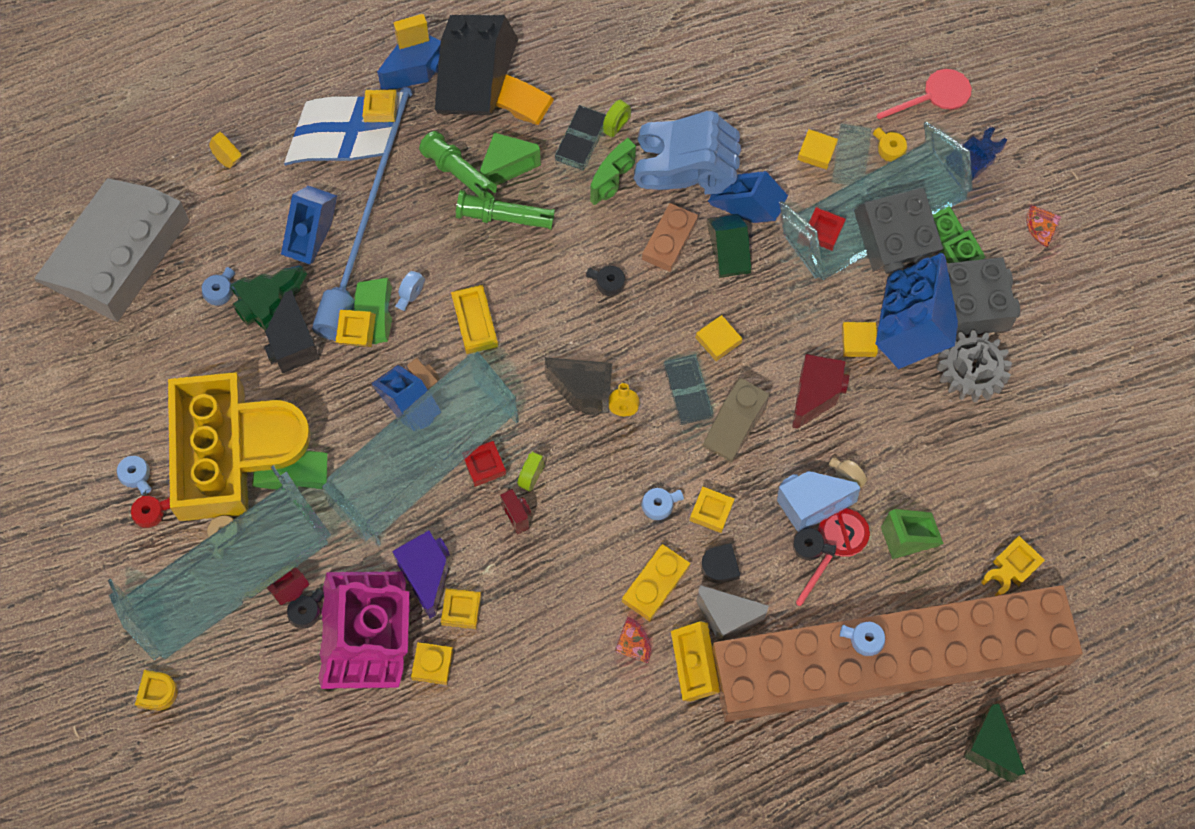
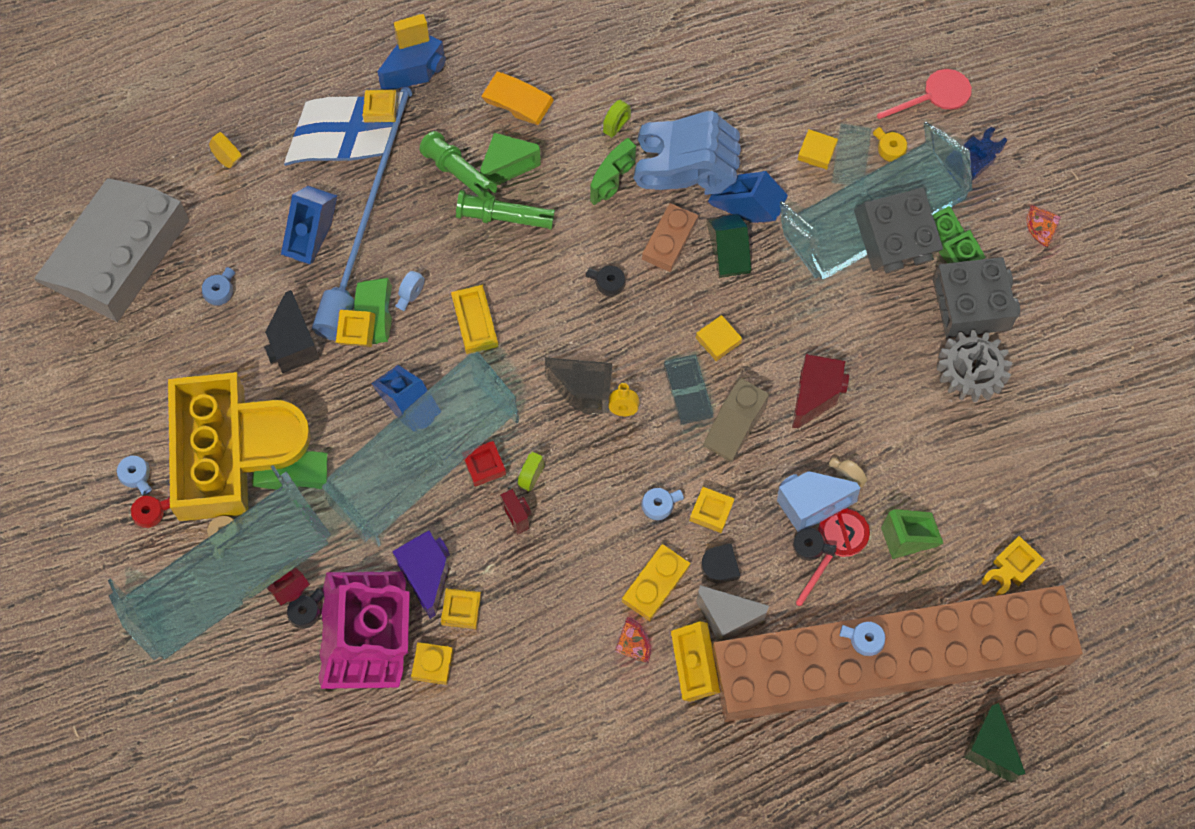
yellow tile [135,670,178,711] -> none
dark green rock [230,265,309,331] -> none
medium nougat plate [406,358,440,400] -> none
black slope [435,15,518,115] -> none
black tile [555,105,606,171] -> none
red plate [803,207,846,251] -> none
yellow tile [842,322,878,357] -> none
blue slope [875,253,958,369] -> none

